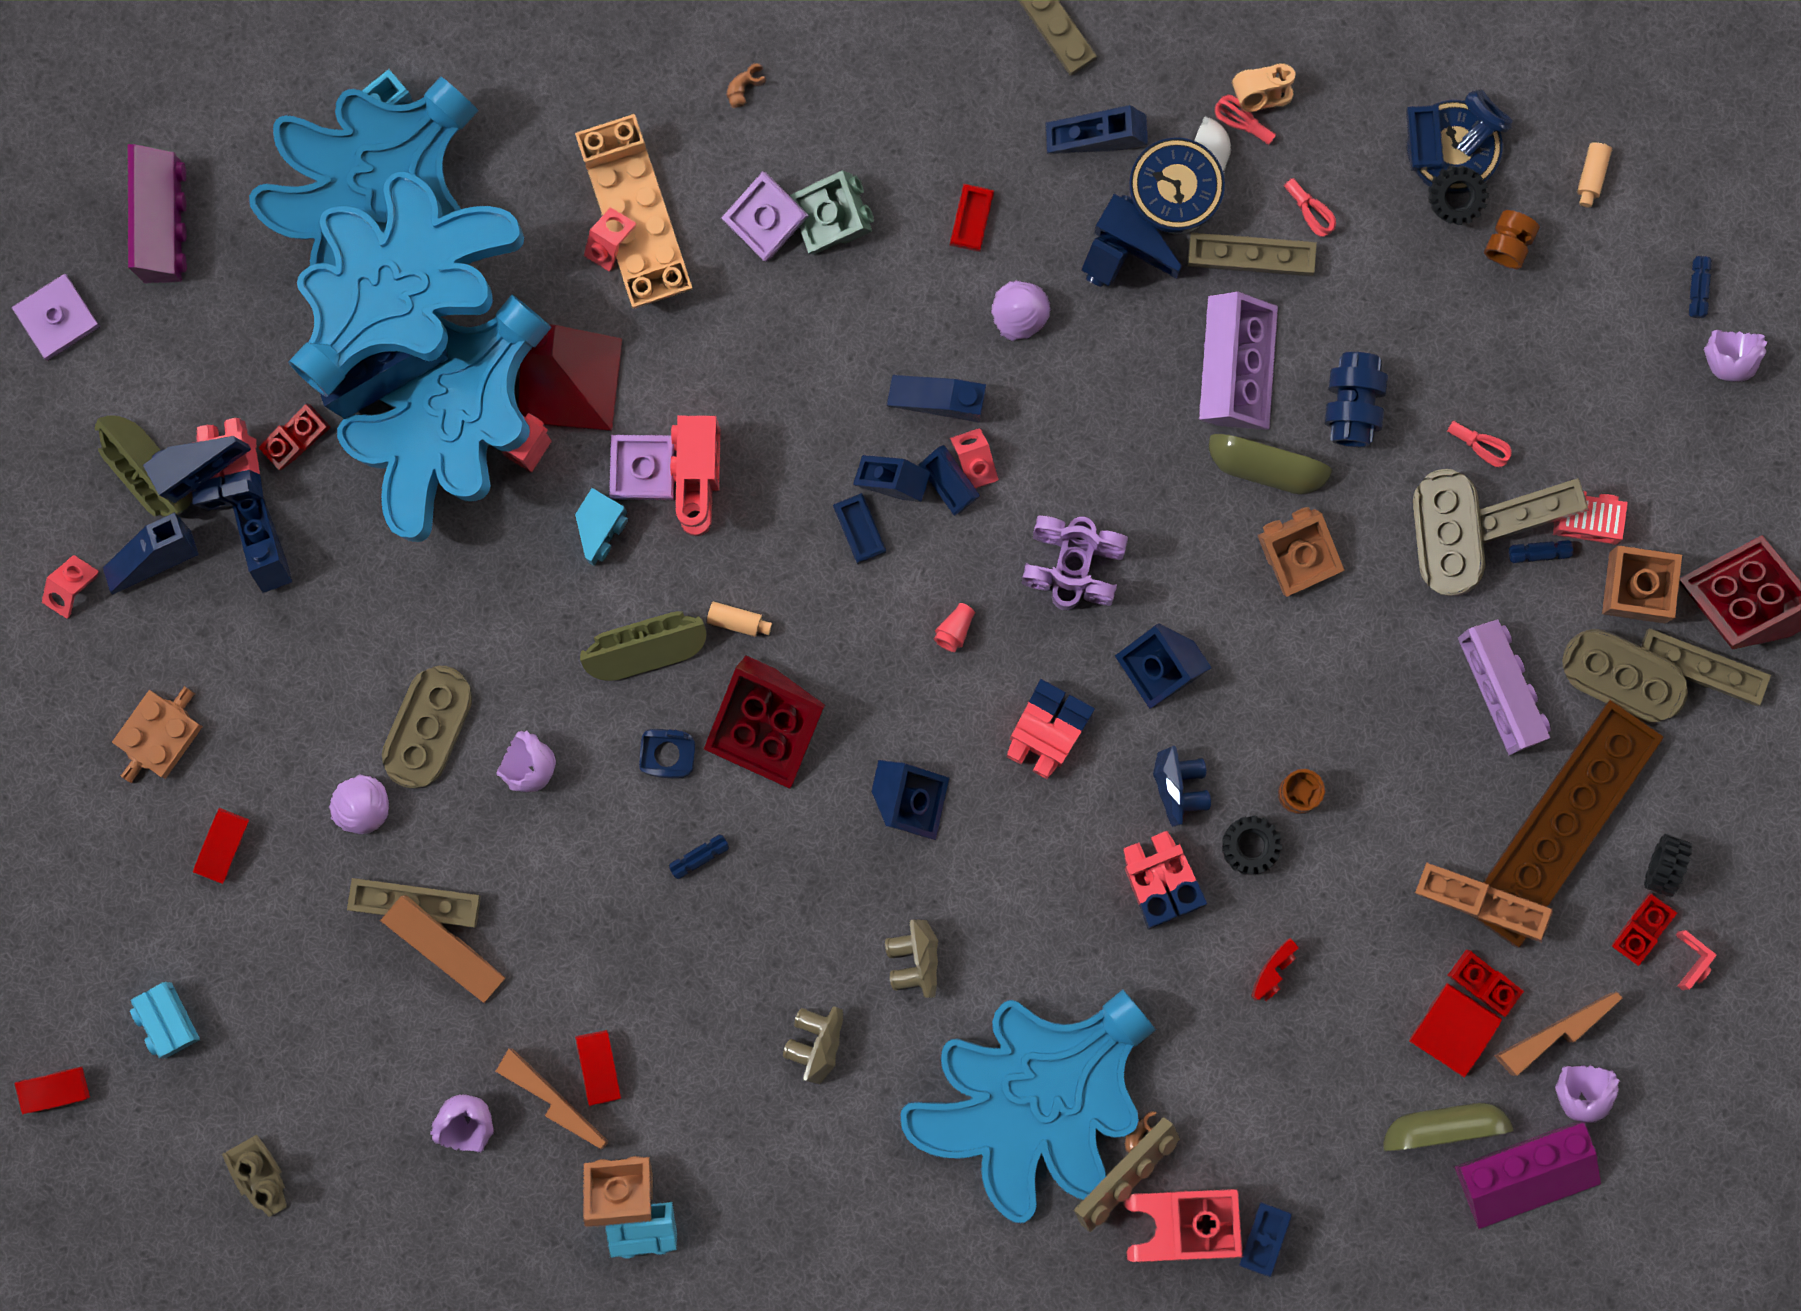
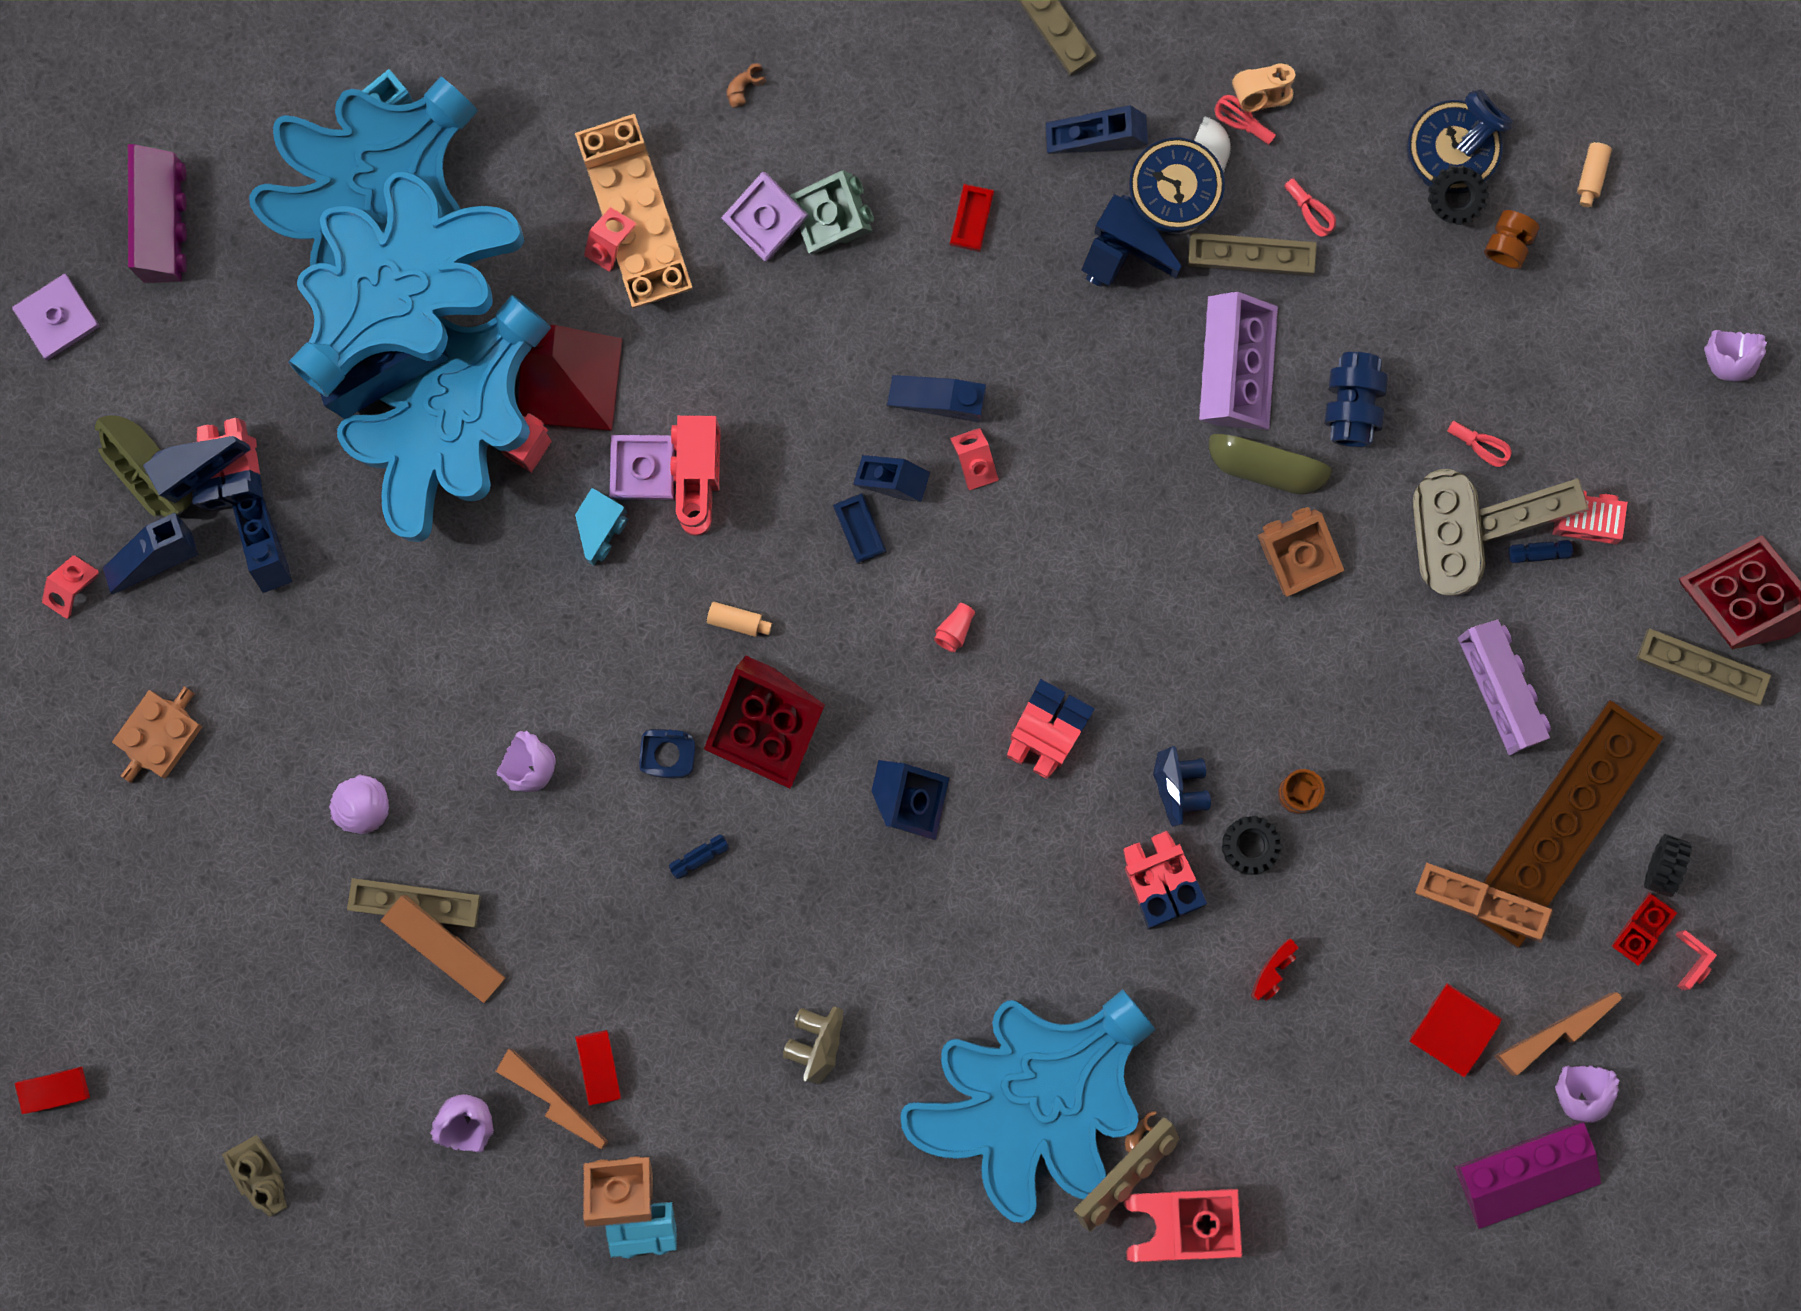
medium azure brick [130,982,200,1058] -> none
red slope [193,808,250,884] -> none
red slope [258,404,331,470] -> none
dark tan tile [382,666,472,789] -> none
olive brick [580,611,706,681] -> none
dark tan connector [885,920,938,998] -> none
dark blue tile [918,445,980,516] -> none
lavender hair [991,281,1051,341] -> none
lavender piece [1022,516,1128,610] -> none
dark blue slope [1115,624,1212,709] -> none
dark blue hinge [1239,1203,1292,1277] -> none
olive brick [1383,1103,1514,1151] -> none
dark blue tile [1406,105,1444,171] -> none
red slope [1447,950,1524,1017] -> none
dark tan tile [1562,629,1688,722] -> none
nougat brick [1602,546,1682,624] -> none
dark blue axle [1689,256,1712,318] -> none

